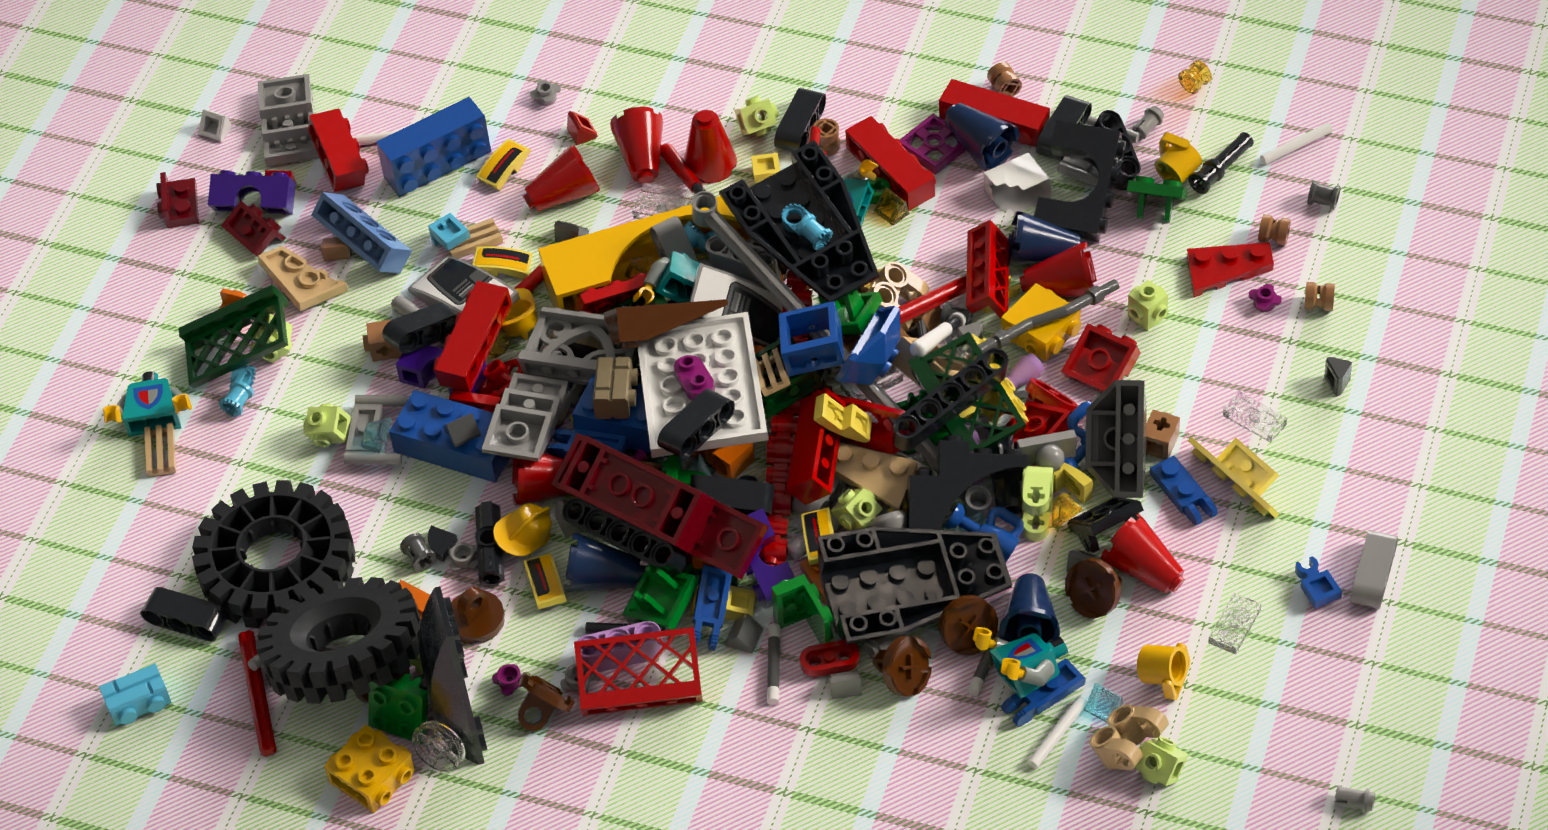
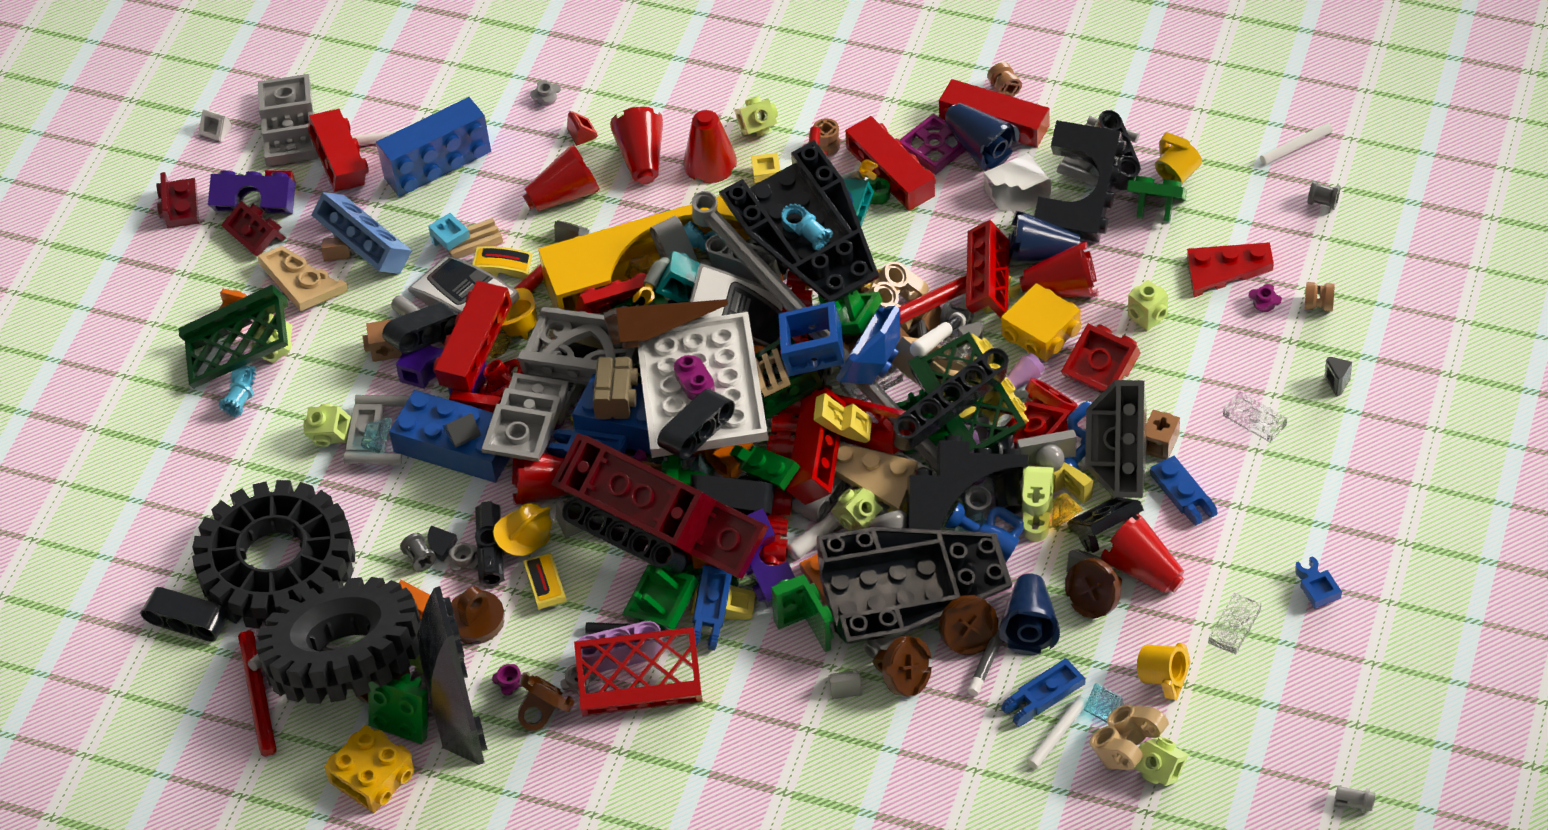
medium azure brick [99,663,172,726] -> none
torso [103,371,192,437] -> none
tan tile [144,423,176,477] -> none
clear wheel [412,720,465,772] -> none
slope [476,138,531,191] -> none
dark blue cone [564,533,646,592] -> none
clear plate [632,183,695,219] -> none
red piece [660,143,706,194] -> none
dark grey slope [724,614,763,653] -> none
dark grey bar [767,624,780,705] -> none
black beam [774,87,826,152] -> none
red plate [800,640,860,677] -> none
slope [801,507,834,566] -> none
clear yellow slope [873,188,909,225] -> none
torso [973,627,1068,698] -> none
dark grey bar [978,279,1120,353] -> none
black beam [1035,95,1092,162] -> none
light grey pin [1132,106,1164,140] -> none
clear yellow wheel [1178,60,1212,94] -> none
black pin [1188,132,1254,194] -> none
light yellow bracket [1188,437,1279,519] -> none
medium nougat wheel [1258,214,1291,246] -> none
light grey beam [1350,530,1398,609] -> none
none -> green hinge [729,445,800,491]

